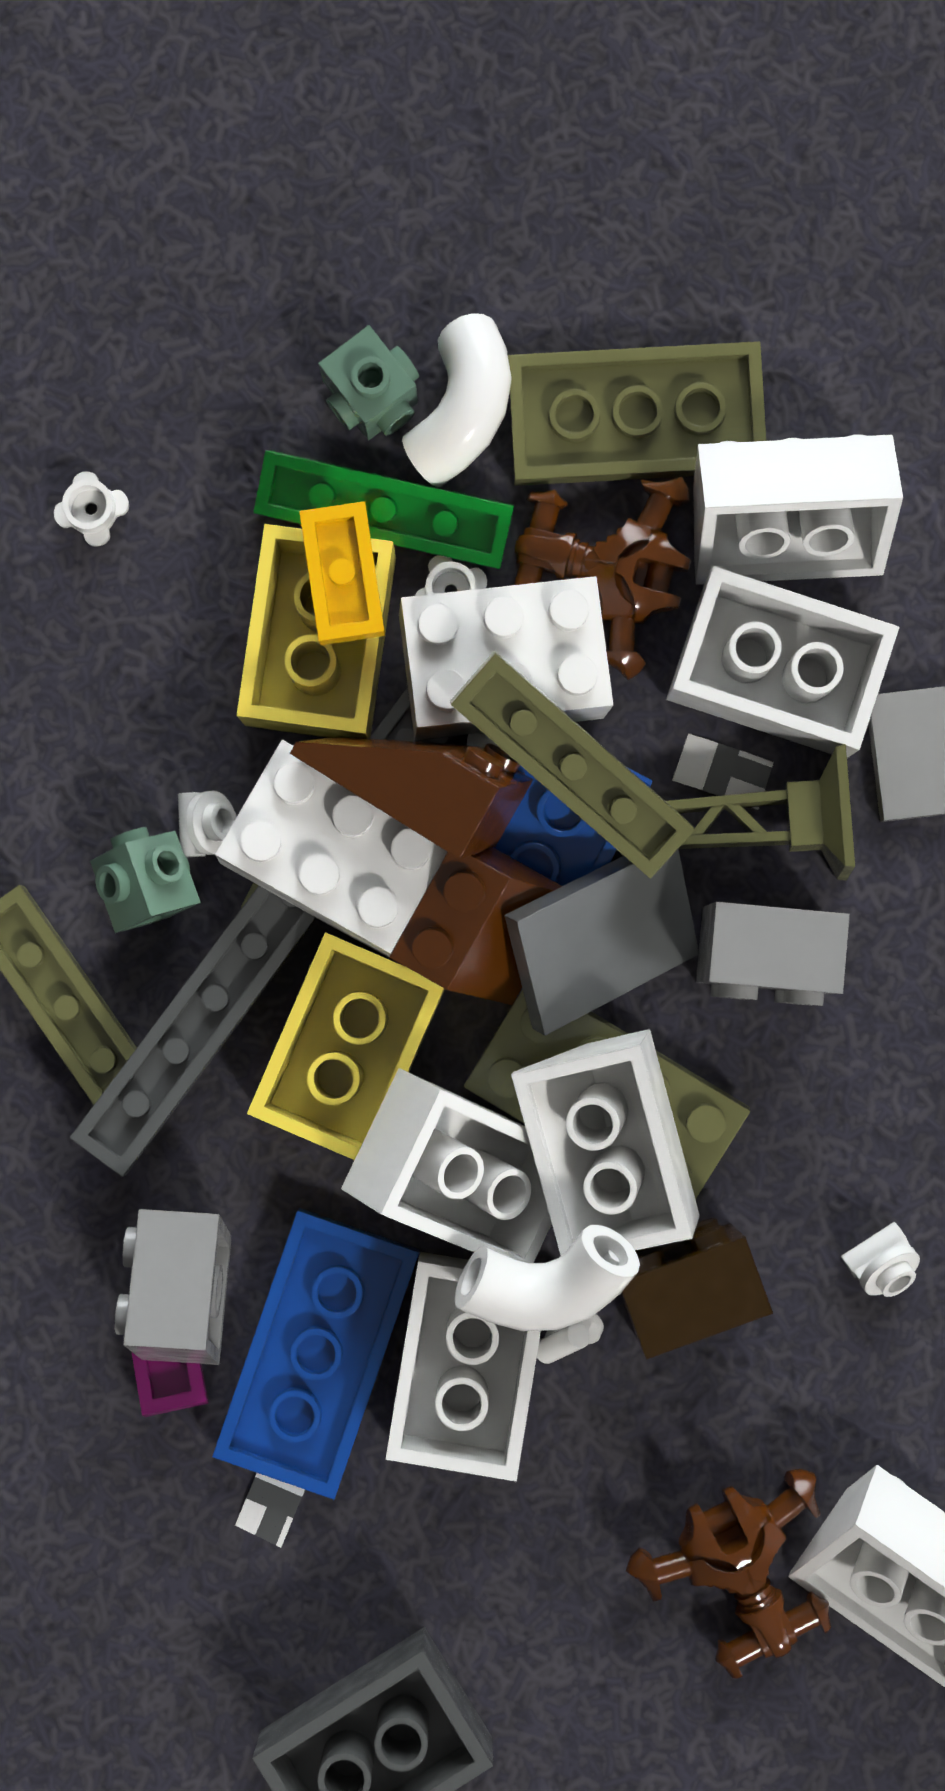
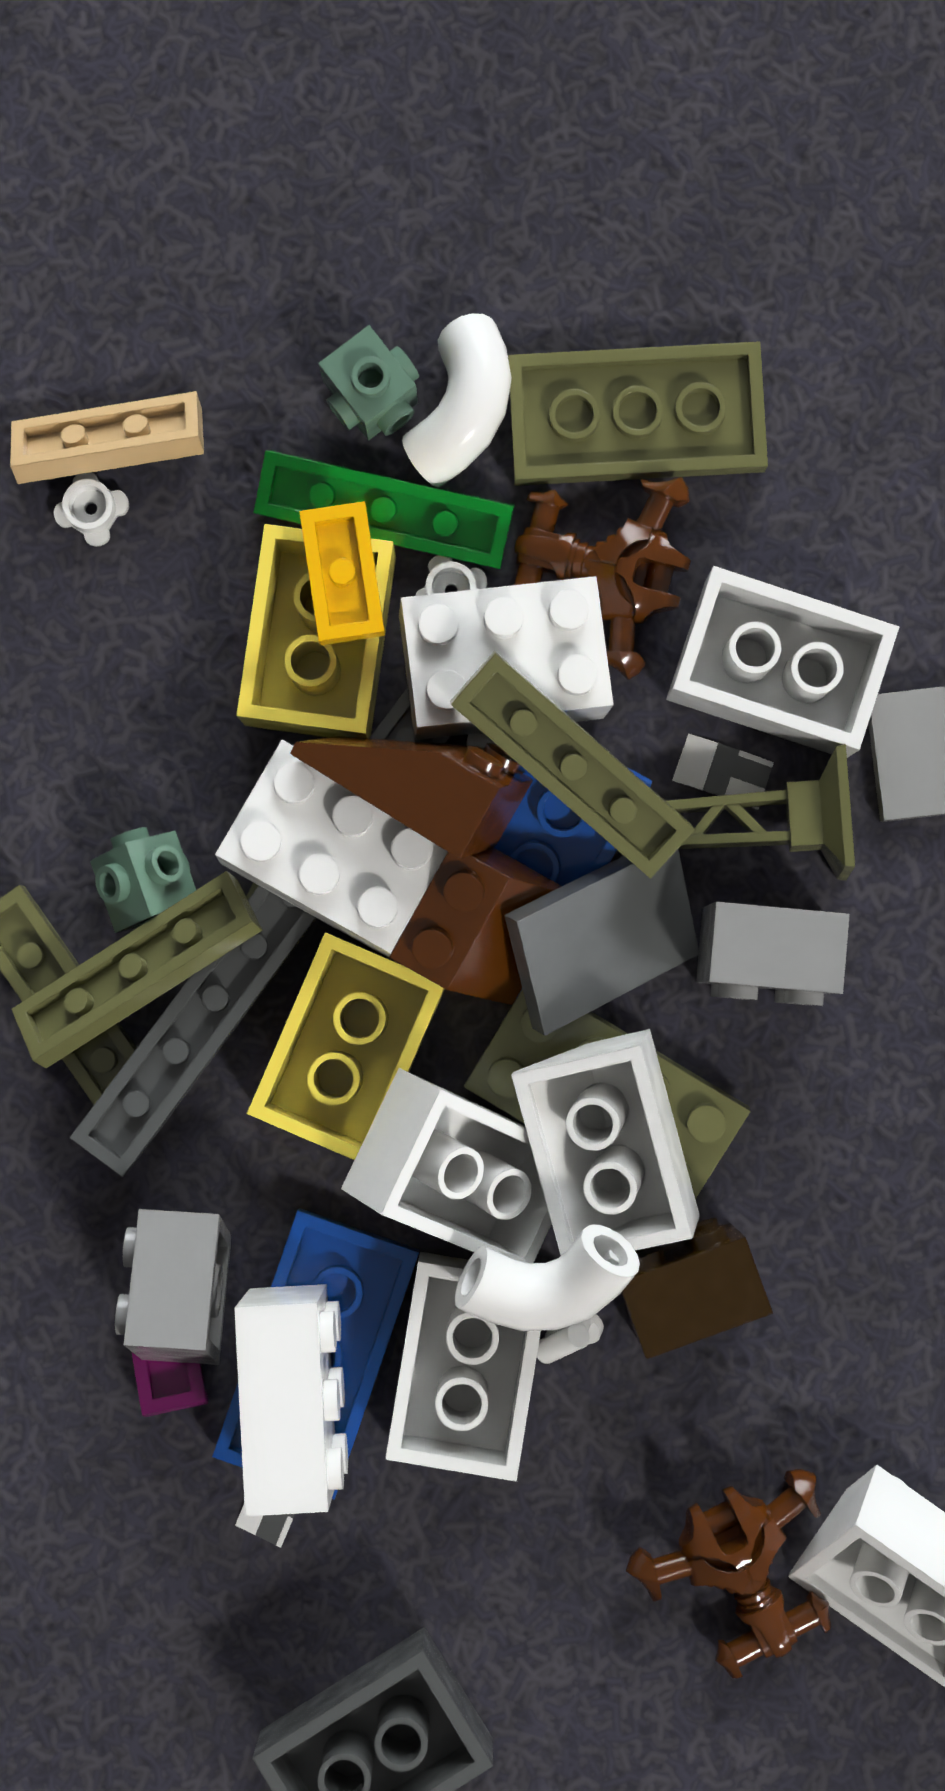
white plate [178,791,237,857] -> none
white slope [693,435,903,585] -> none
white plate [841,1222,920,1297] -> none
none -> tan plate [10,391,204,484]
none -> olive plate [11,871,263,1068]
none -> white brick [234,1284,348,1517]

